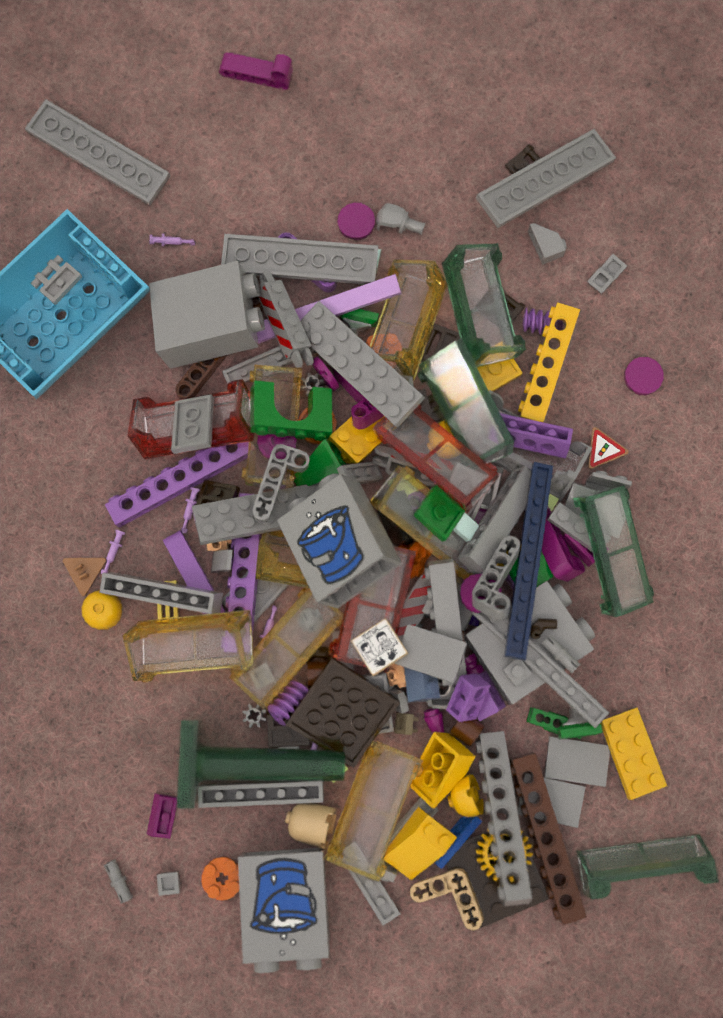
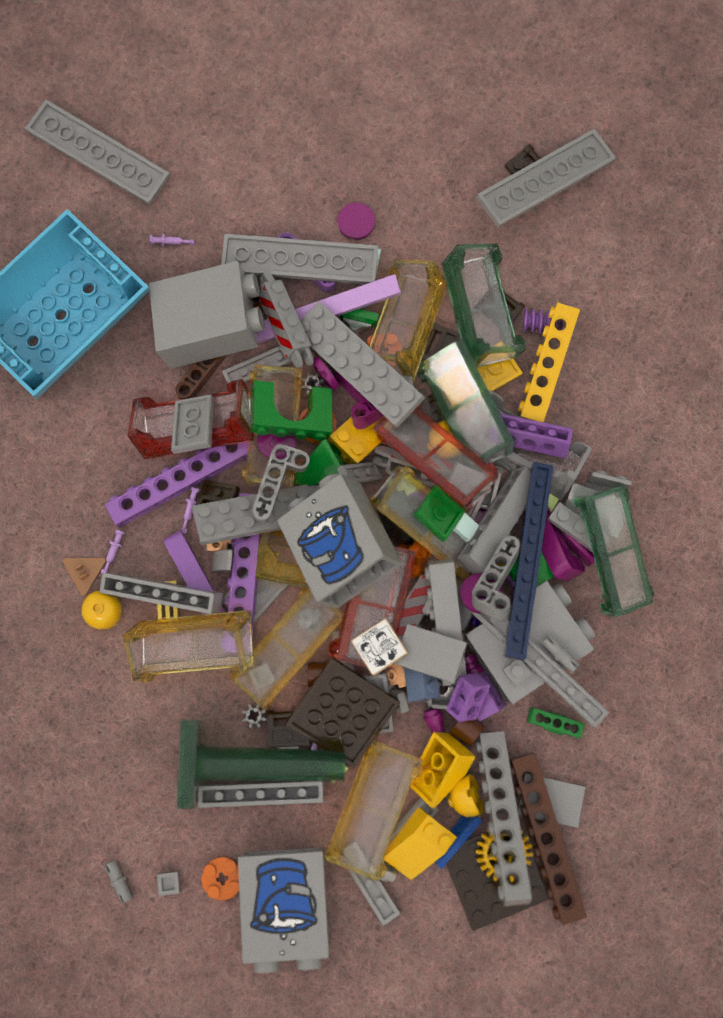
light grey plate [31,255,82,305] -> none
magenta slope [146,793,179,839] -> none
magenta beam [219,52,293,90] -> none
lavender piece [257,605,277,653] -> none
medium lavender piece [267,680,309,726] -> none
tan cylinder [285,803,336,849] -> none
dark brown arm [301,646,332,665] -> none
light grey piece [376,203,425,235] -> none
dark tan tile [394,713,419,735] -> none
tan beam [410,868,484,930] -> none
light grey slope [528,223,567,265] -> none
dark brown arm [530,618,557,639] -> none
light grey tile [544,736,610,787] -> none
green piece [557,705,603,740] -> none
windscreen [576,834,719,900] -> none
light grey slope [587,254,627,294] -> none
piece [588,427,629,469] -> none
yellow plate [600,707,667,800] -> none
magenta tile [624,357,664,395] -> none

